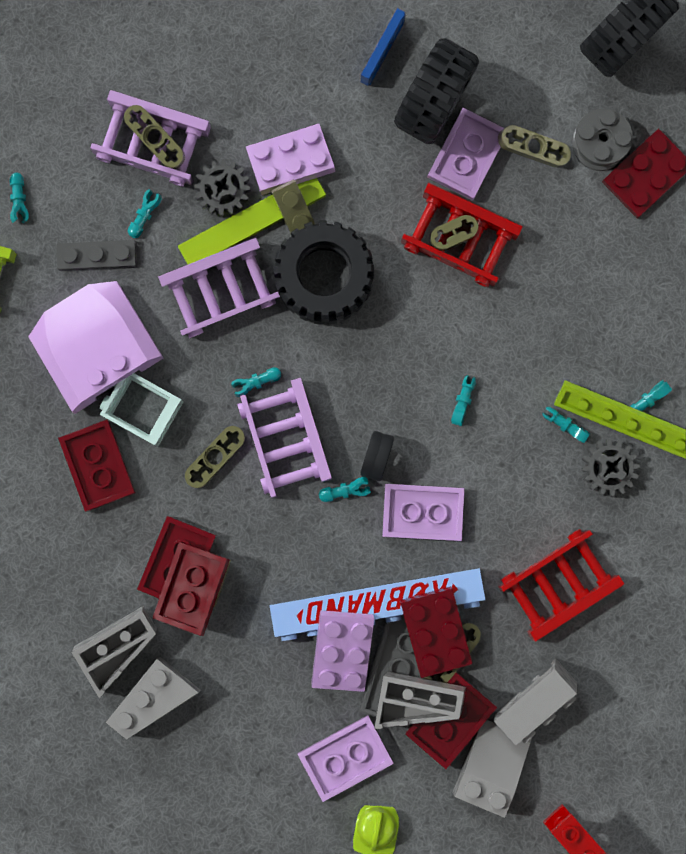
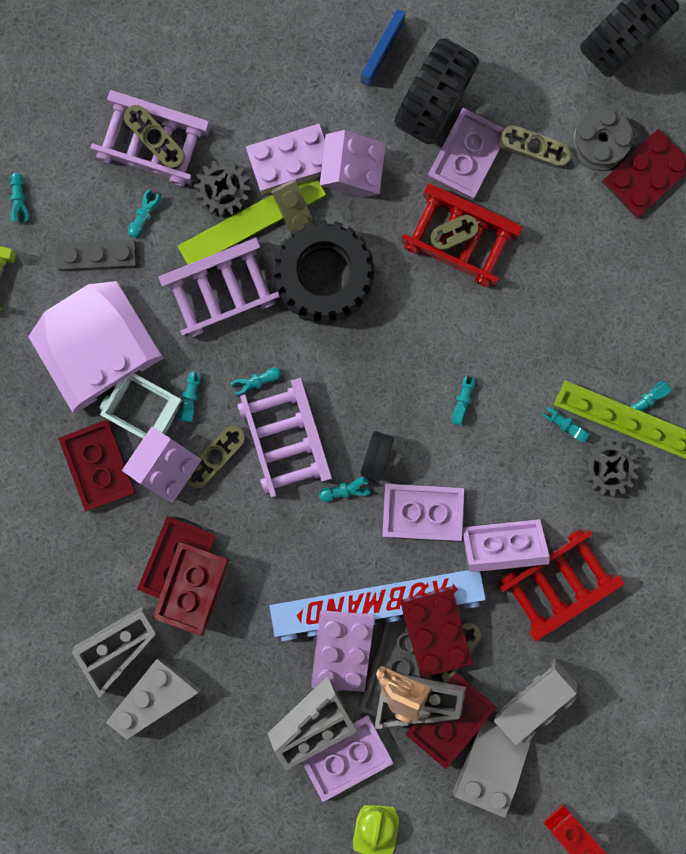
none -> lavender brick [122,427,202,503]
none -> teal piece [177,371,201,422]
none -> light grey wedge [268,676,357,770]
none -> lavender brick [320,130,386,197]
none -> light nougat wedge [376,666,431,723]
none -> lavender plate [462,519,550,572]

